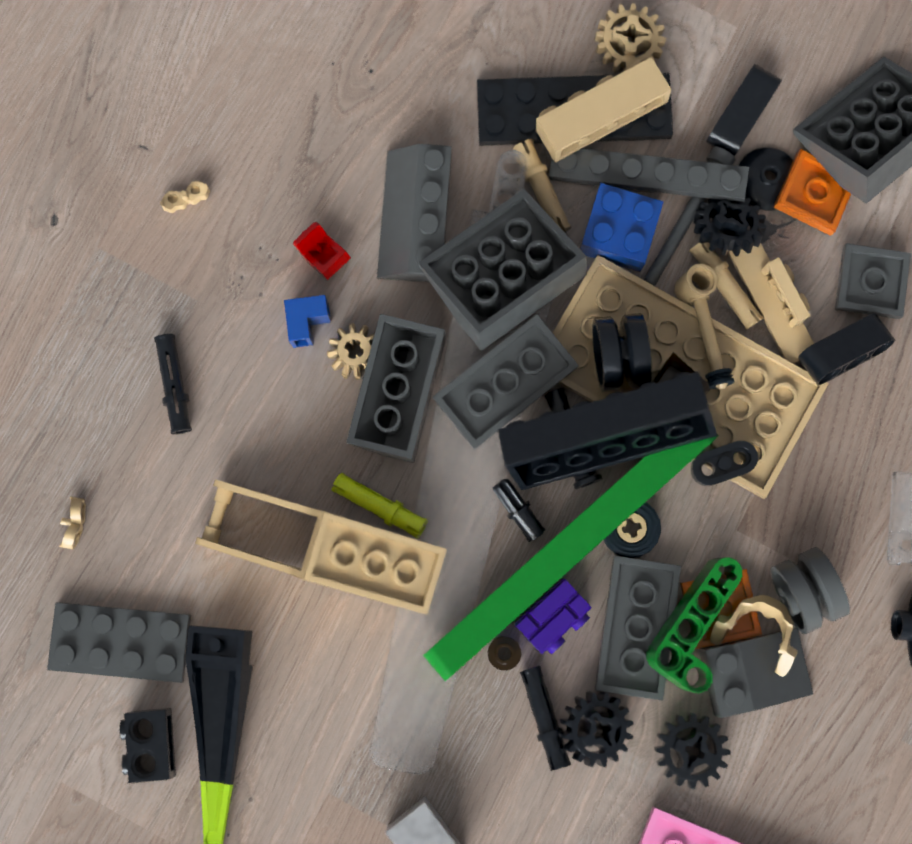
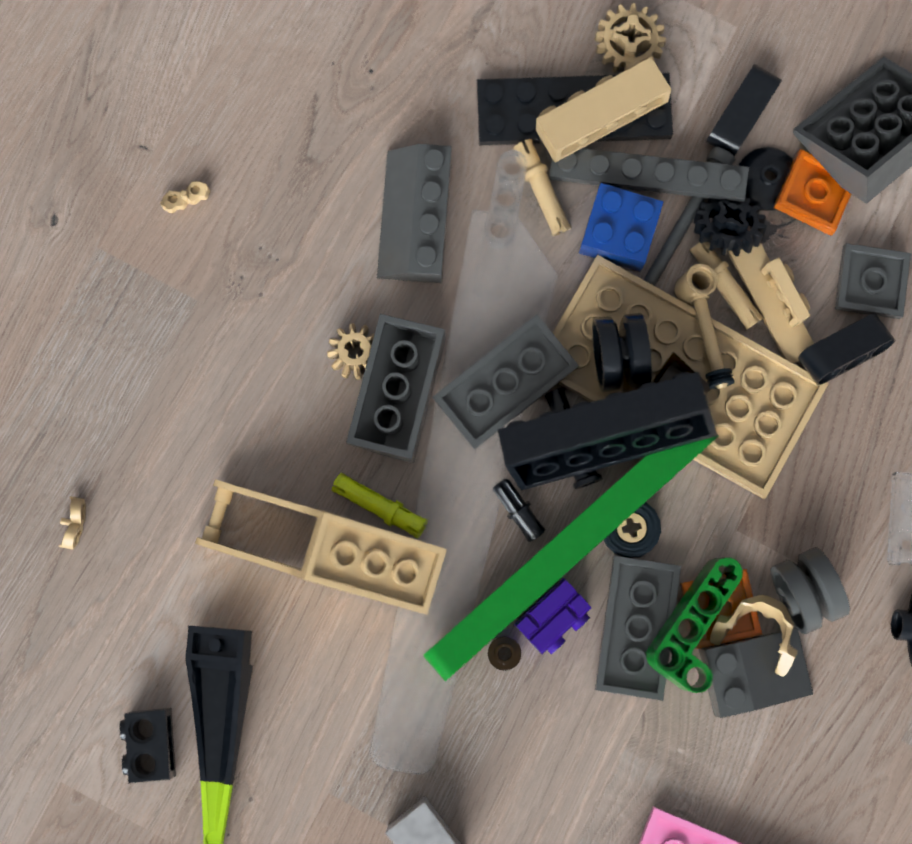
dark grey plate [47,602,191,683] -> none
black pin [154,334,192,435] -> none
blue piece [284,295,331,348] -> none
red bracket [293,222,351,281] -> none
dark grey slope [418,189,587,351] -> none
black pin [520,666,571,771] -> none
black gear [559,691,634,767] -> none
black gear [654,713,730,789] -> none
black plate [690,441,758,486] -> none

